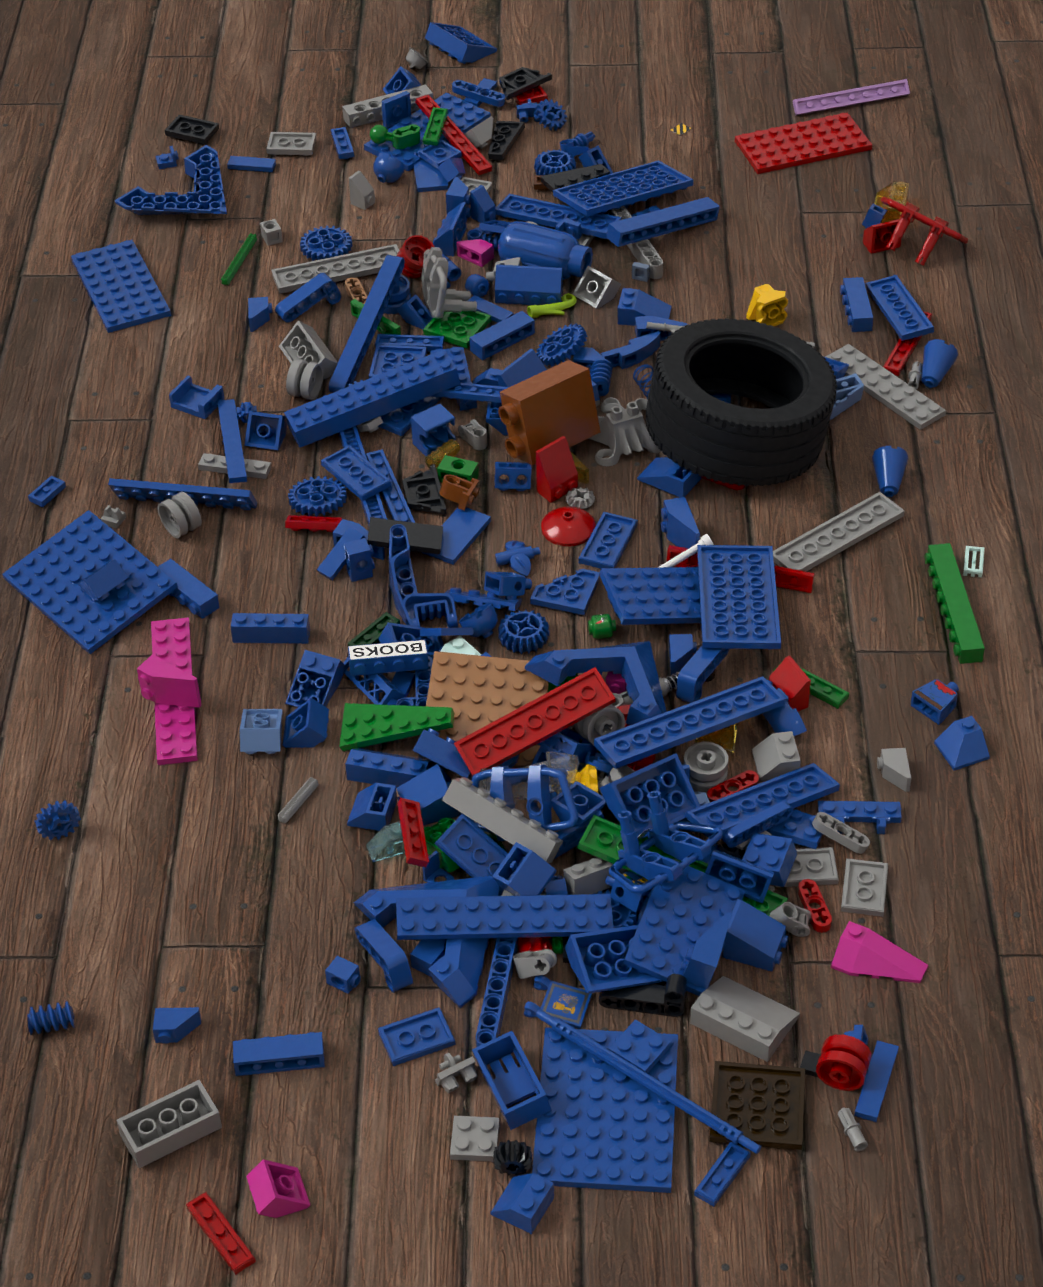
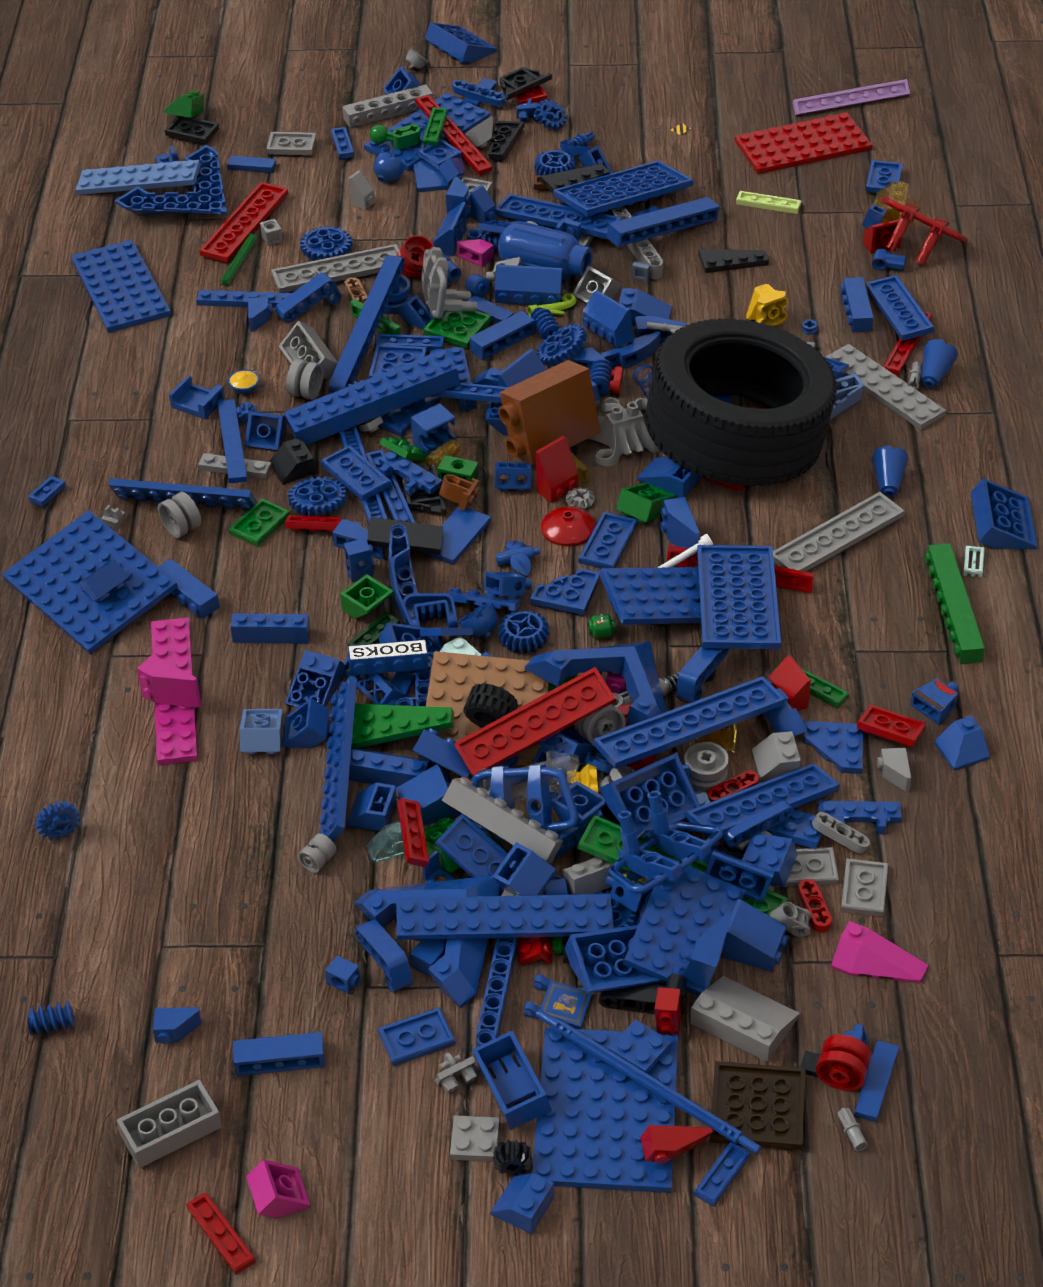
light grey axle [277,777,319,823] -> none
blue tile [317,527,365,581] -> none
blue plate [381,91,411,129] -> none
light grey piece [458,419,488,450] -> none
light grey piece [513,949,557,979] -> none
blue slope [669,634,697,676] -> none
none -> medium blue plate [76,160,201,195]
none -> green slope [164,91,204,118]
none -> blue plate [196,290,292,308]
none -> red plate [199,182,289,263]
none -> yellow piece [227,369,260,394]
none -> green tile [228,498,291,547]
none -> black slope [269,437,315,485]
none -> light grey wheel [298,834,337,873]
none -> blue plate [319,676,357,842]
none -> green slope [340,574,394,618]
none -> blue hinge [379,450,443,495]
none -> green plate [380,436,428,461]
none -> black tyre [463,683,518,728]
none -> blue piece [531,307,560,340]
none -> blue slope [582,290,634,347]
none -> red plate [610,366,623,395]
none -> green slope [616,482,677,523]
none -> red slope [640,1125,713,1164]
none -> red brick [655,987,682,1037]
none -> black wing [698,249,769,273]
none -> yellowish green tile [736,191,801,214]
none -> blue bush [802,319,817,335]
none -> blue plate [802,721,863,774]
none -> red plate [856,704,926,747]
none -> blue plate [866,160,903,195]
none -> blue piece [872,249,906,271]
none -> blue slope [971,478,1038,549]

